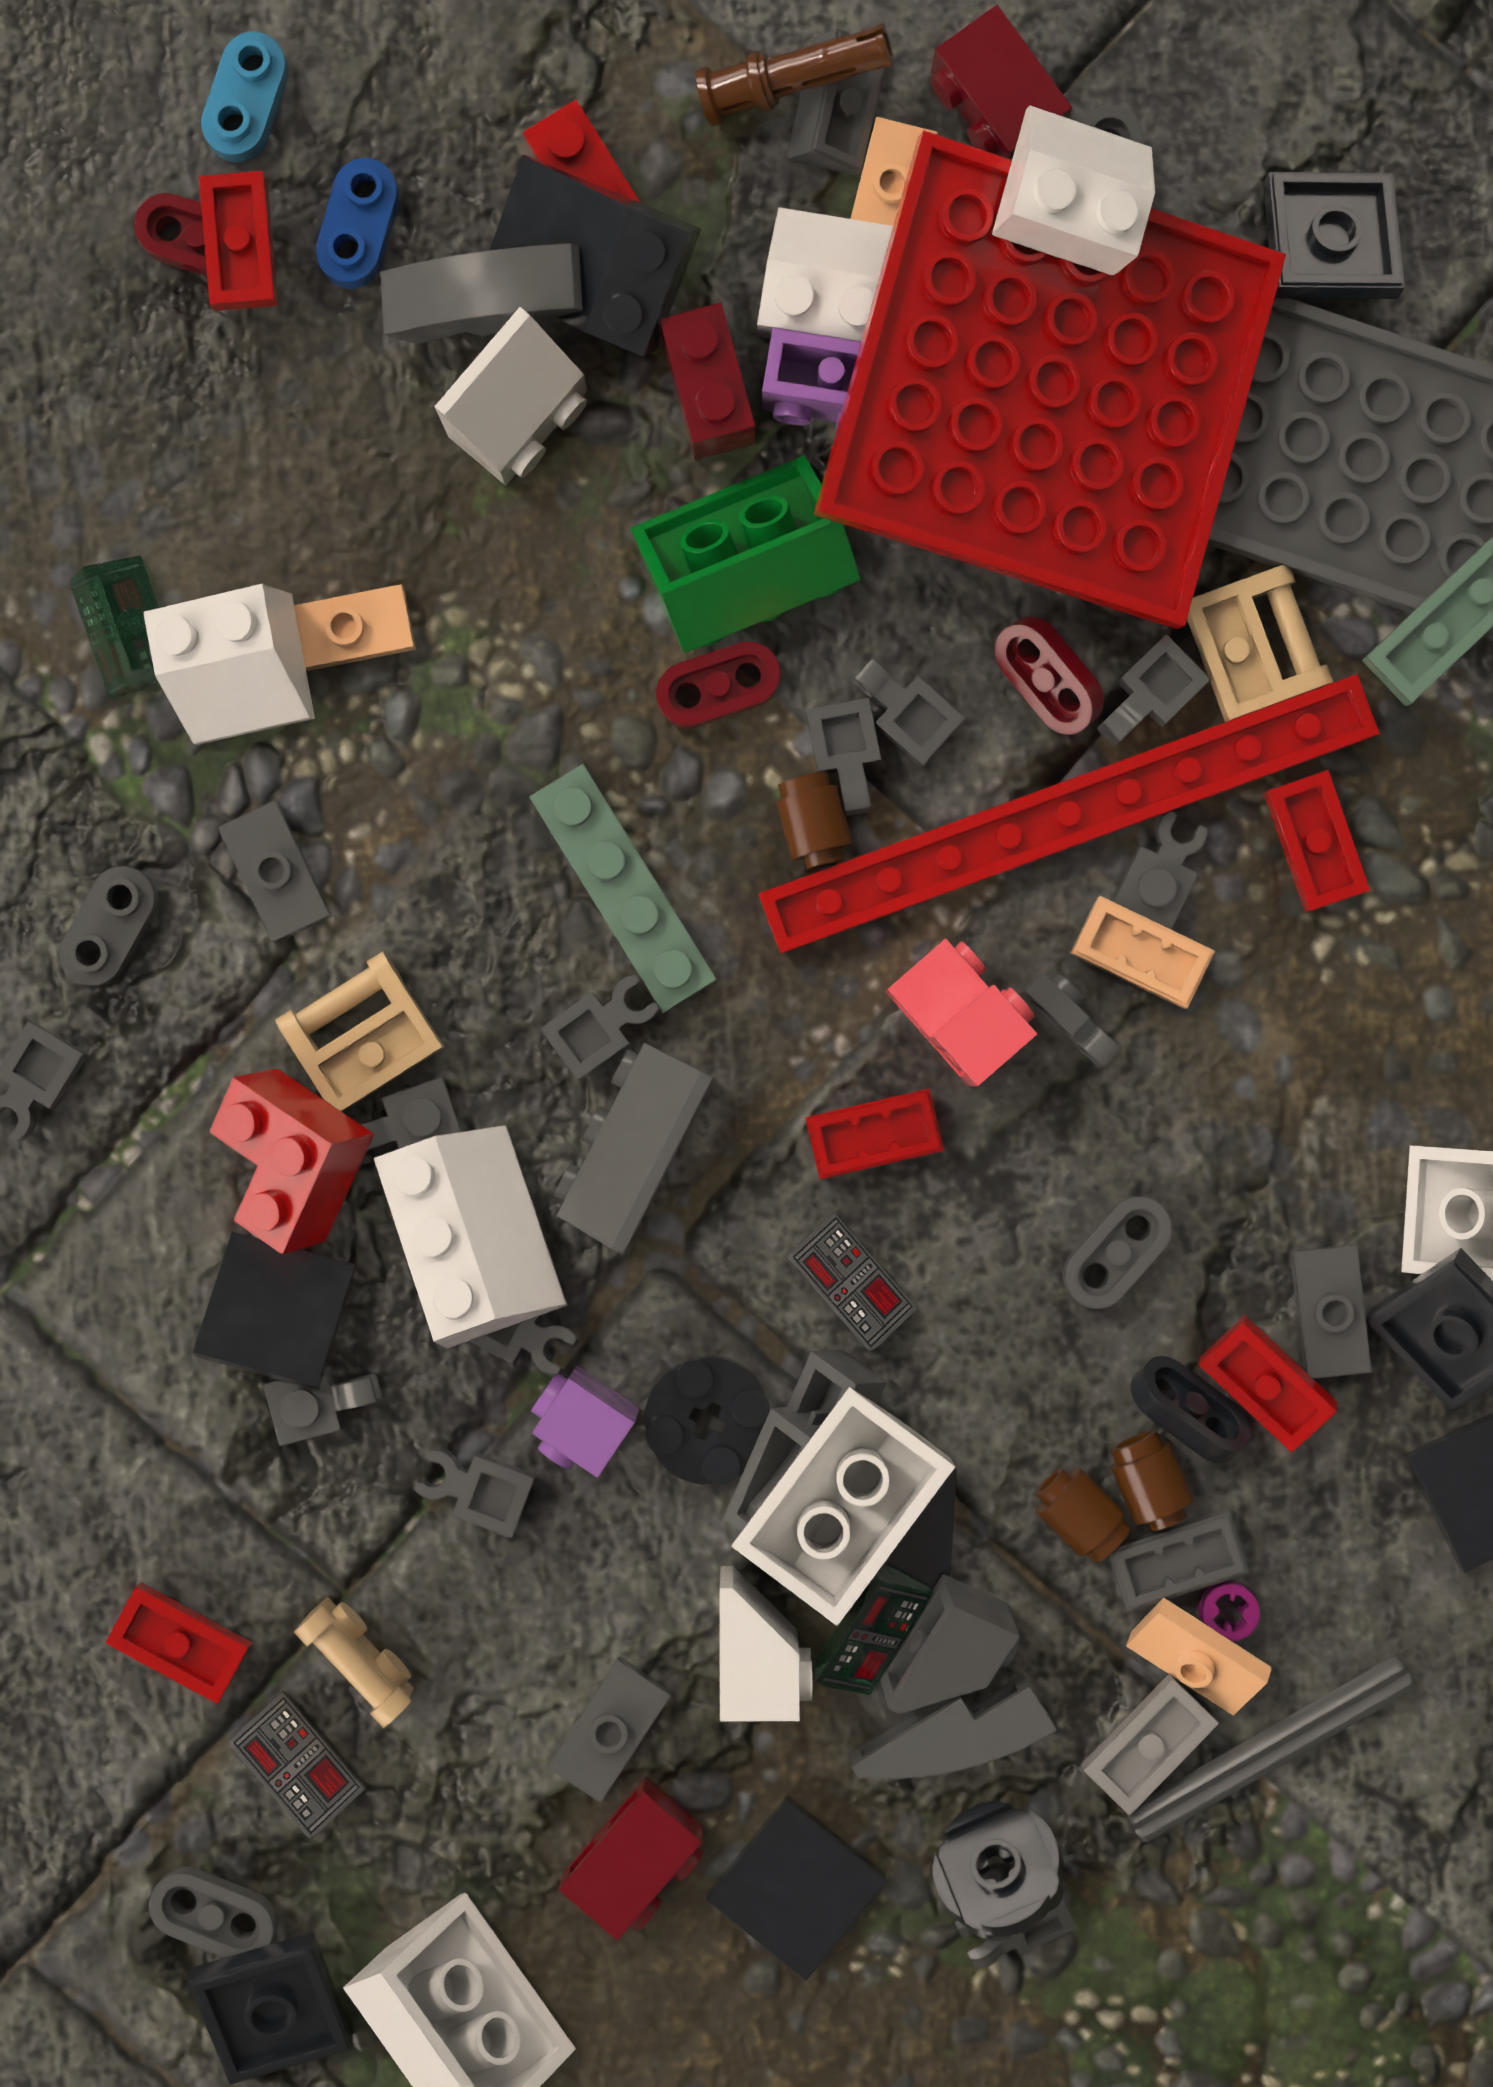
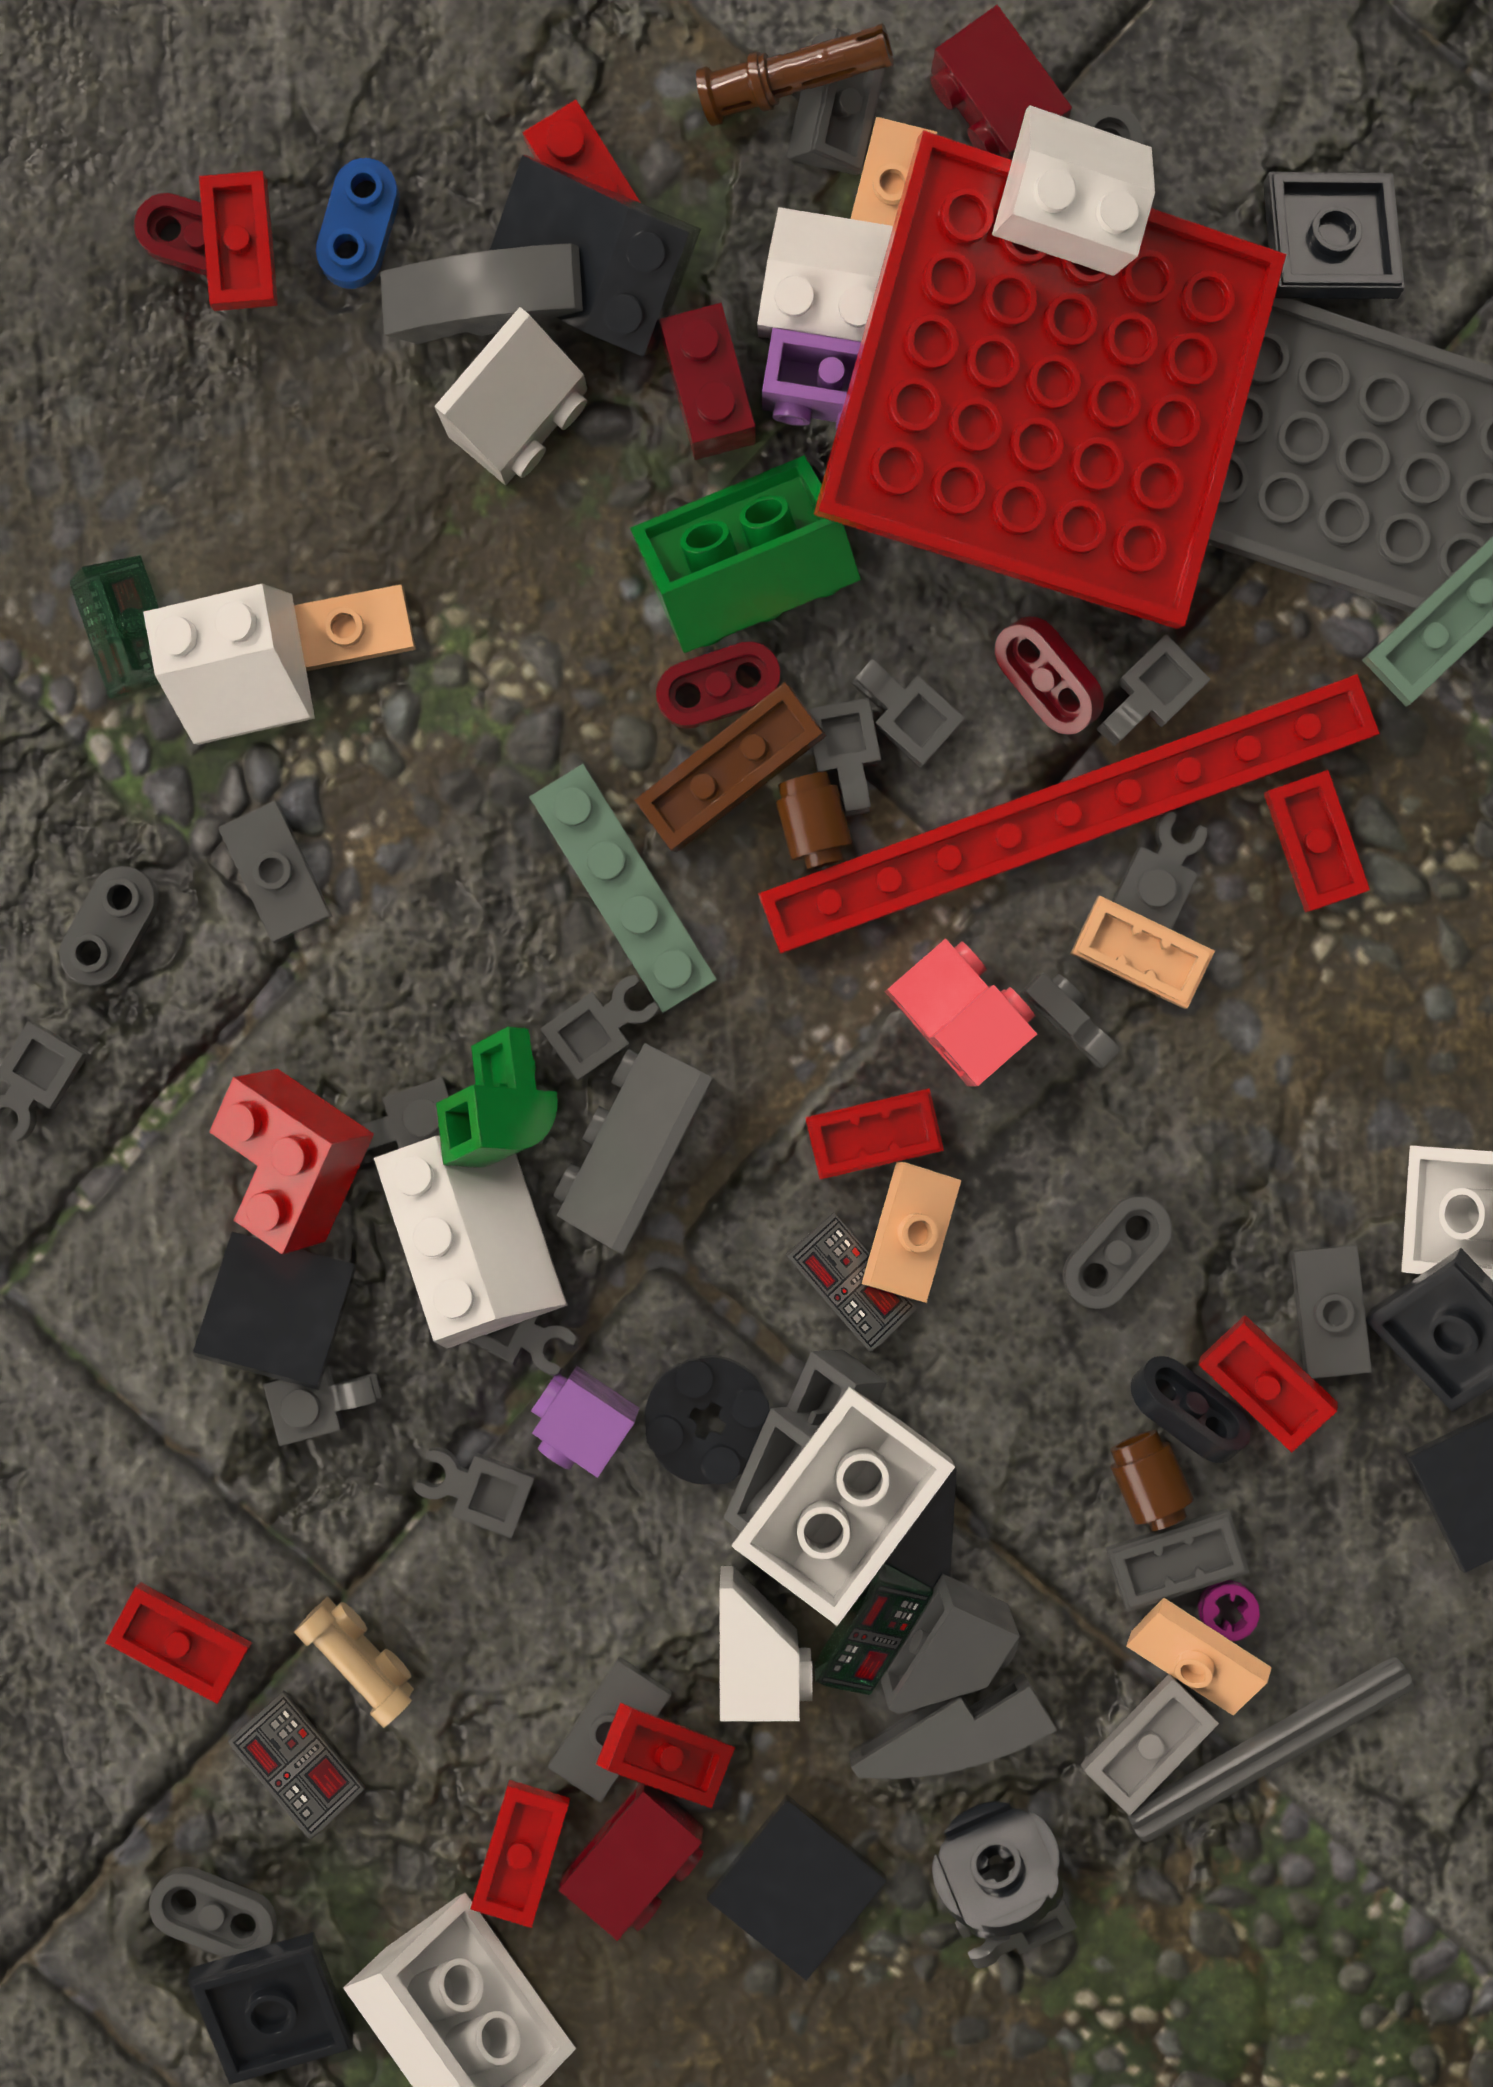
dark azure plate [201,32,289,163] -> none
tan plate [275,951,445,1112] -> none
reddish brown brick [1035,1467,1131,1563] -> none
tan plate [1187,565,1334,722] -> none
none -> green brick [436,1027,558,1167]
none -> red plate [470,1780,570,1928]
none -> red plate [596,1702,735,1809]
none -> reddish brown plate [634,682,827,853]
none -> light nougat plate [861,1162,961,1303]

